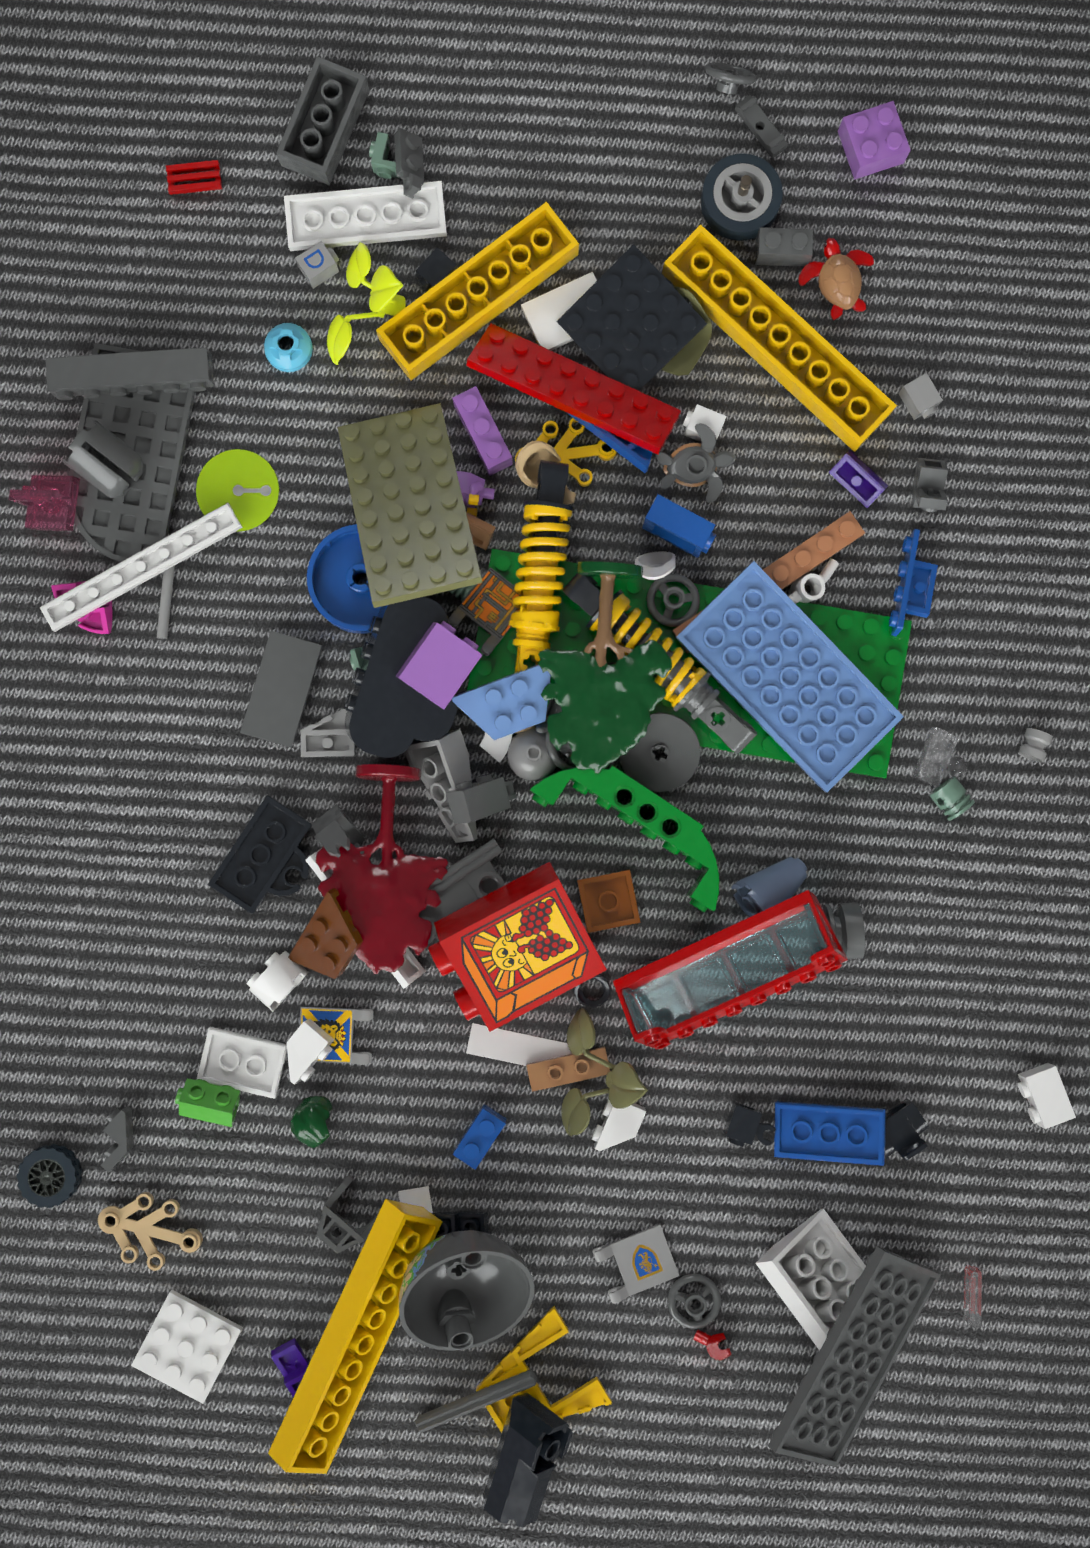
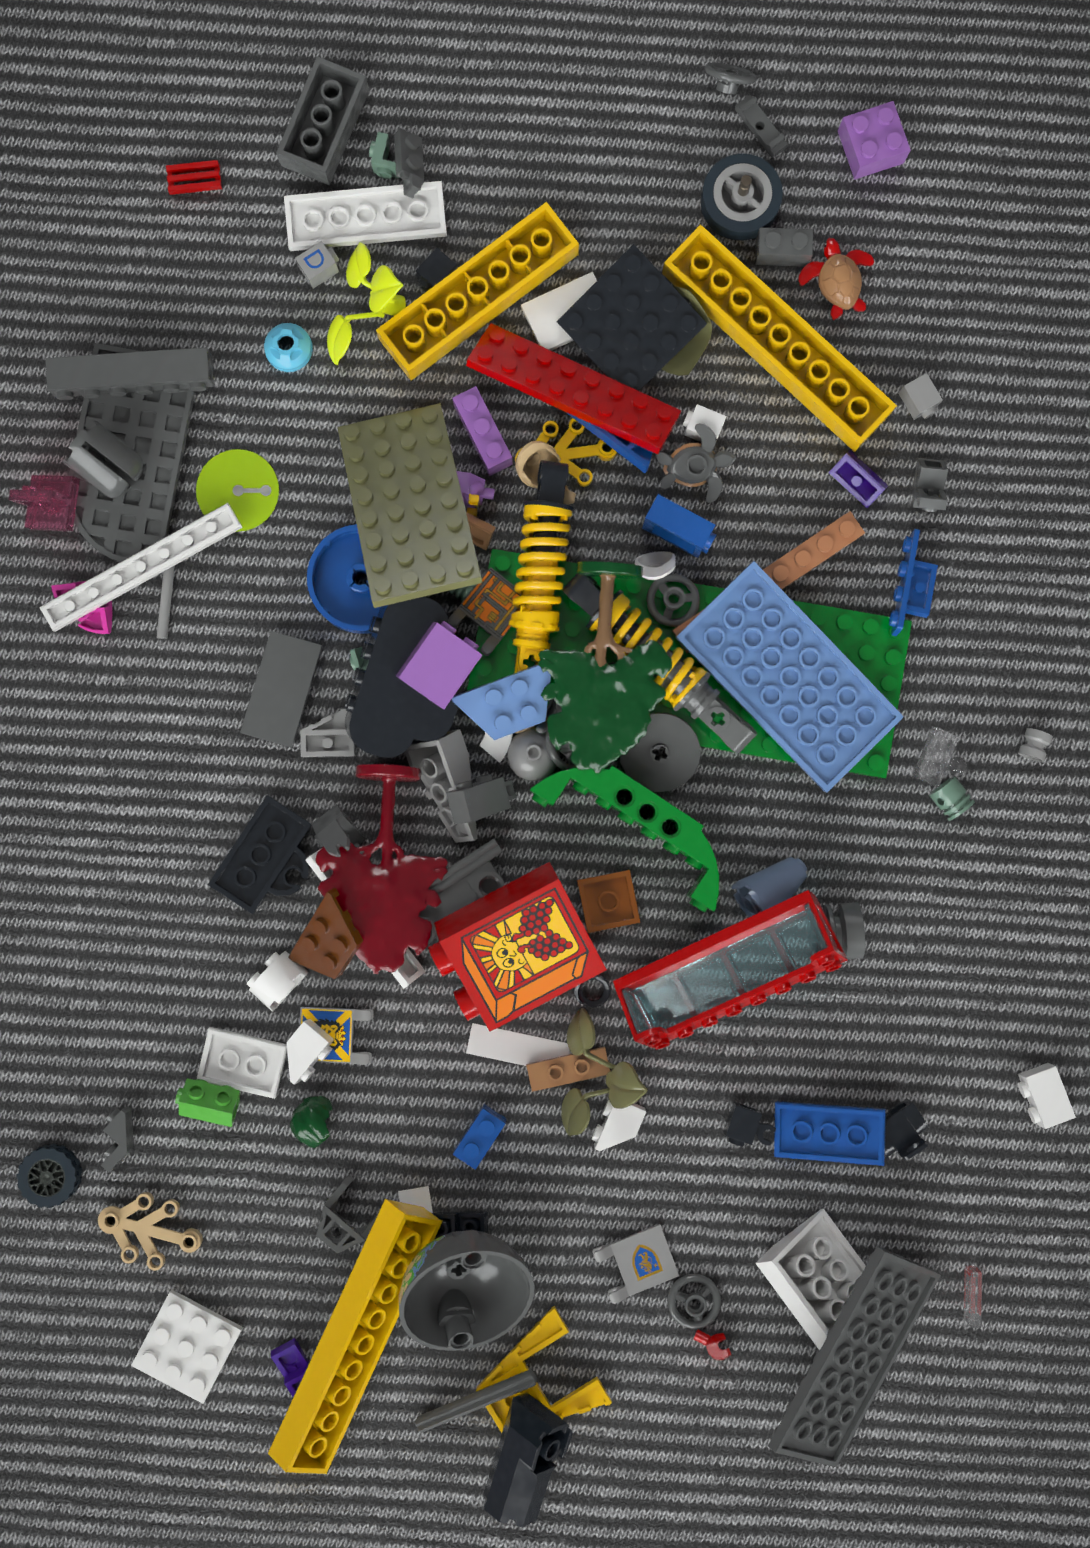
white piece [788,559,839,604] -> none

